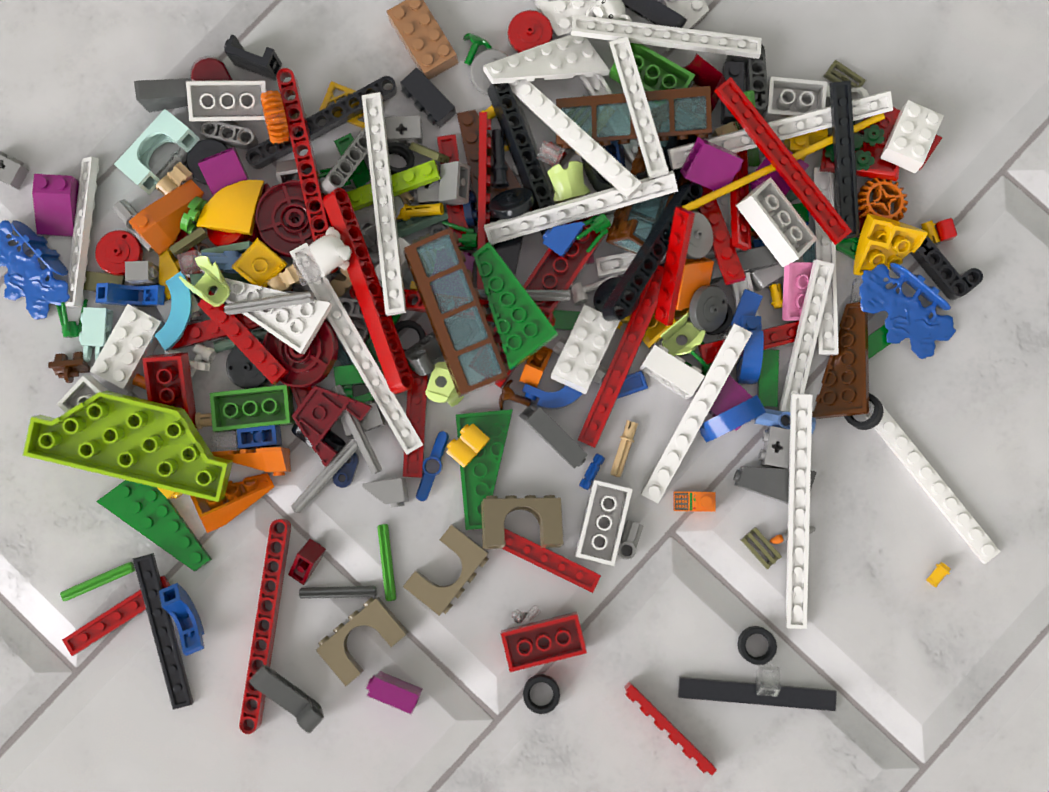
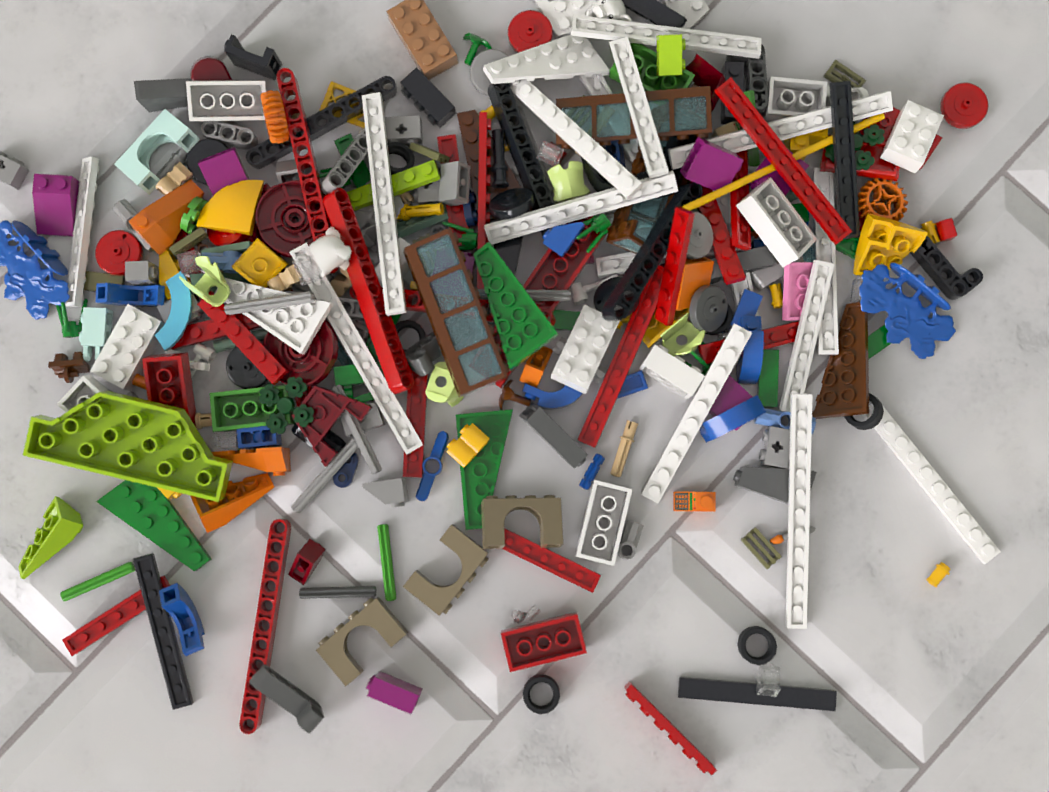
none -> lime wedge [18,496,83,579]
none -> dark green plant [259,377,314,434]
none -> lime brick [656,34,685,76]
none -> red wheel [940,83,988,129]

